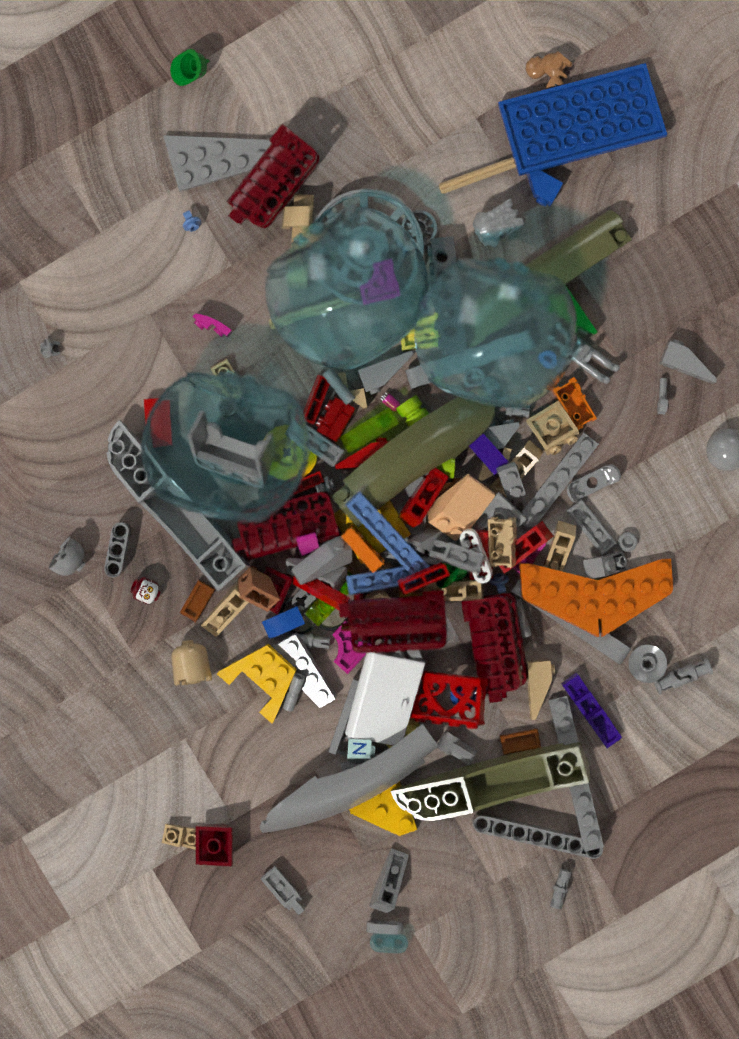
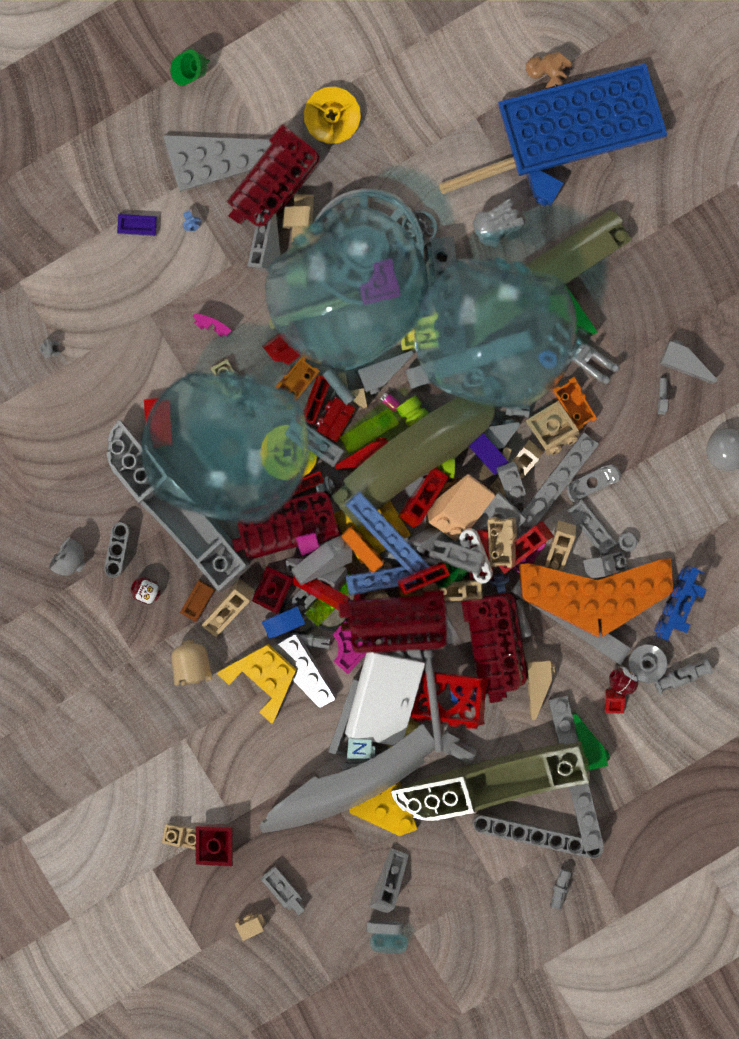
light grey windscreen [187,410,275,488] -> none
nougat torso [238,566,280,612] -> none
light grey piece [283,673,305,712] -> none
dark orange tile [500,728,541,755] -> none
dark purple slope [561,673,622,748] -> none
none -> dark purple tile [117,214,157,236]
none -> tan brick [235,913,266,941]
none -> light grey slope [247,210,280,273]
none -> red slope [262,323,305,365]
none -> orange piece [270,357,320,409]
none -> yellow piece [304,87,361,144]
none -> light grey bar [421,637,443,752]
none -> green slope [572,712,610,770]
none -> red slope [605,690,626,714]
none -> dark red head [609,667,638,695]
none -> blue piece [654,566,707,641]

